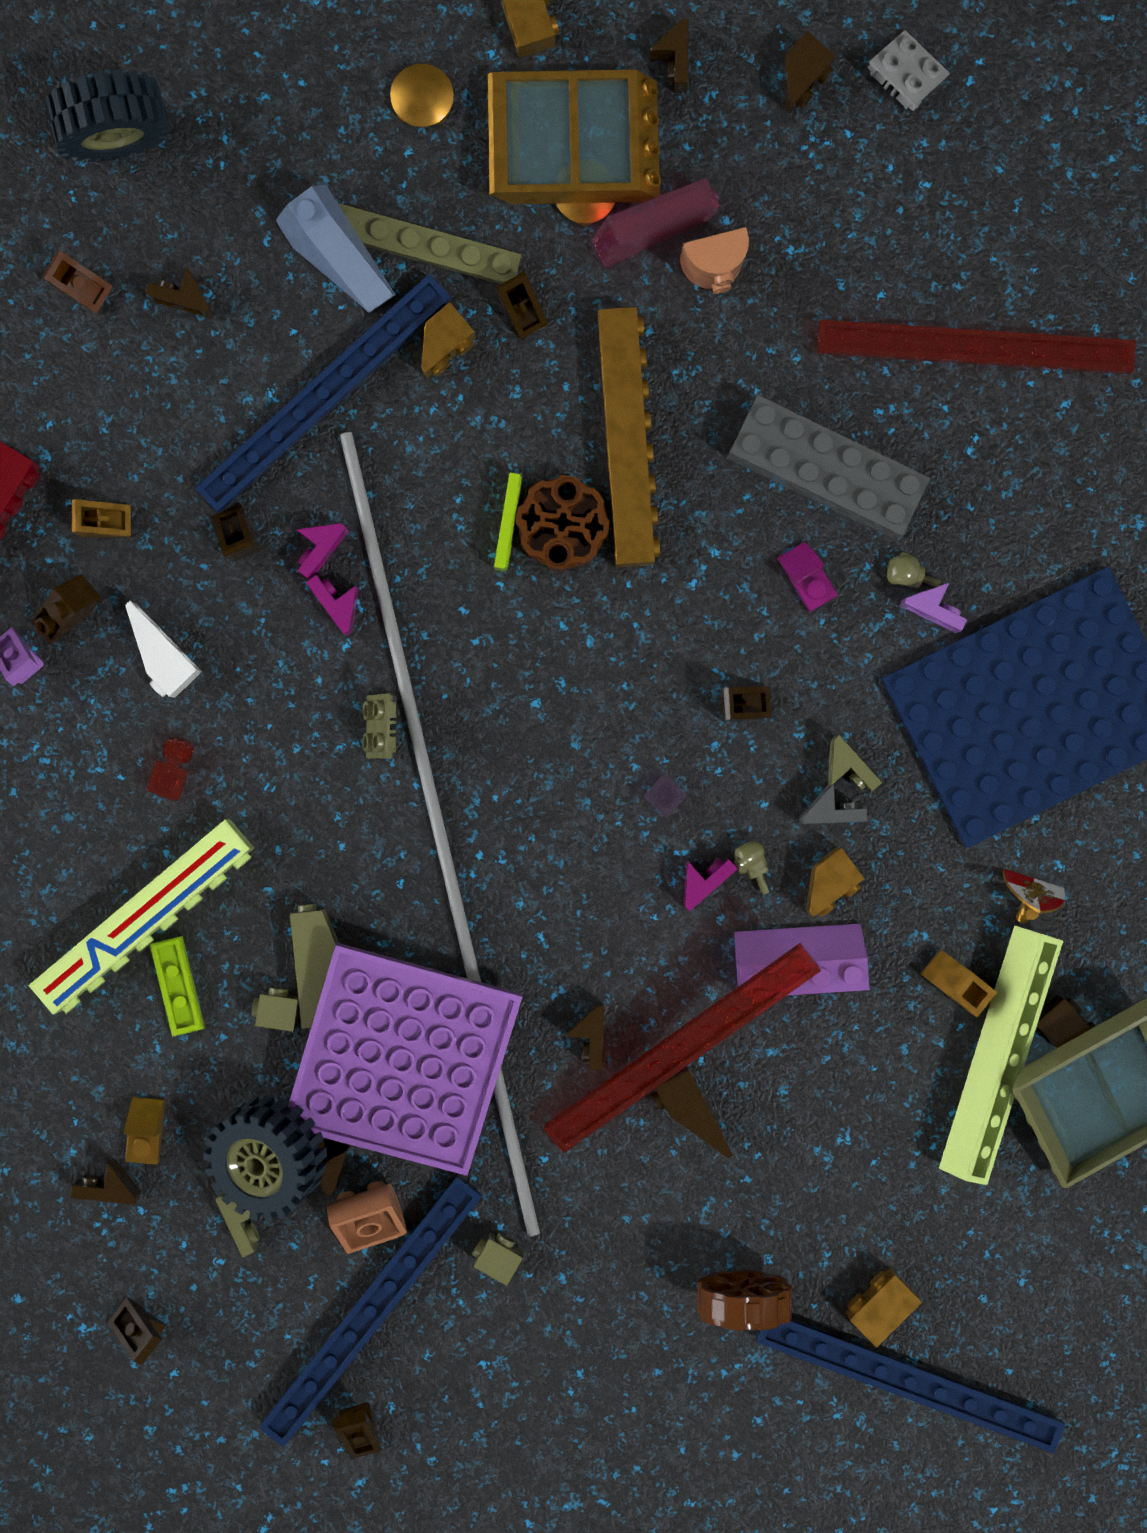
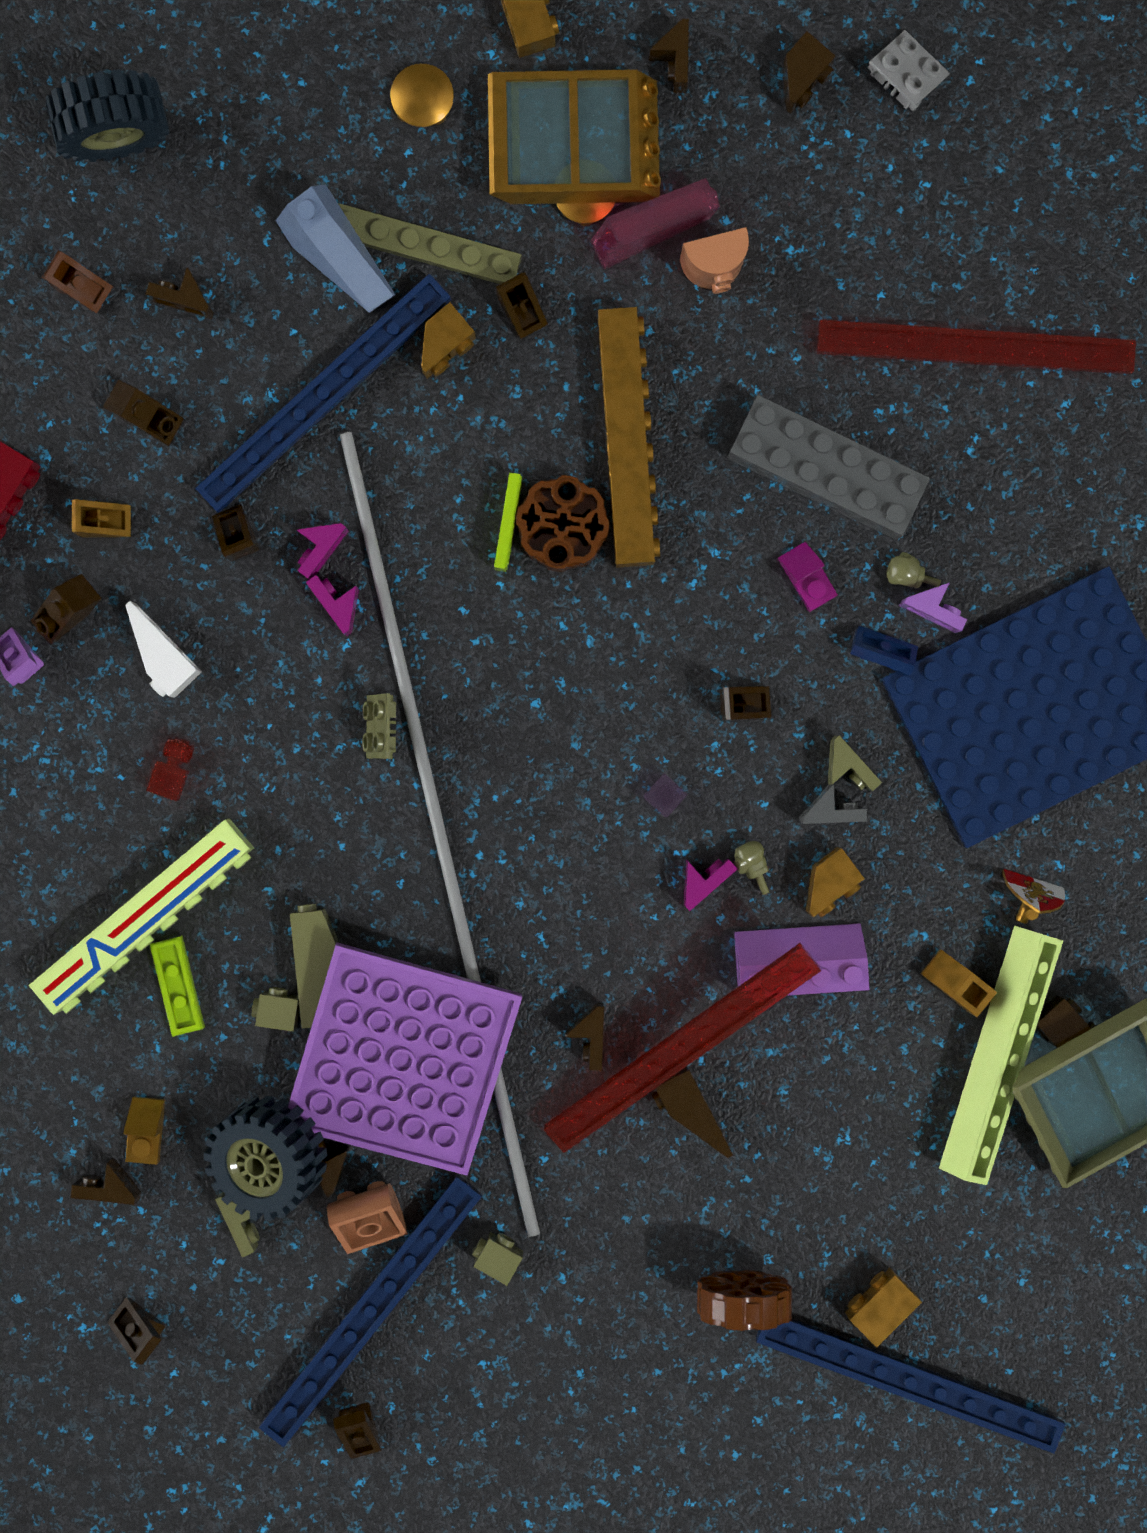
none -> dark brown slope [103,380,184,446]
none -> dark blue plate [850,626,918,675]

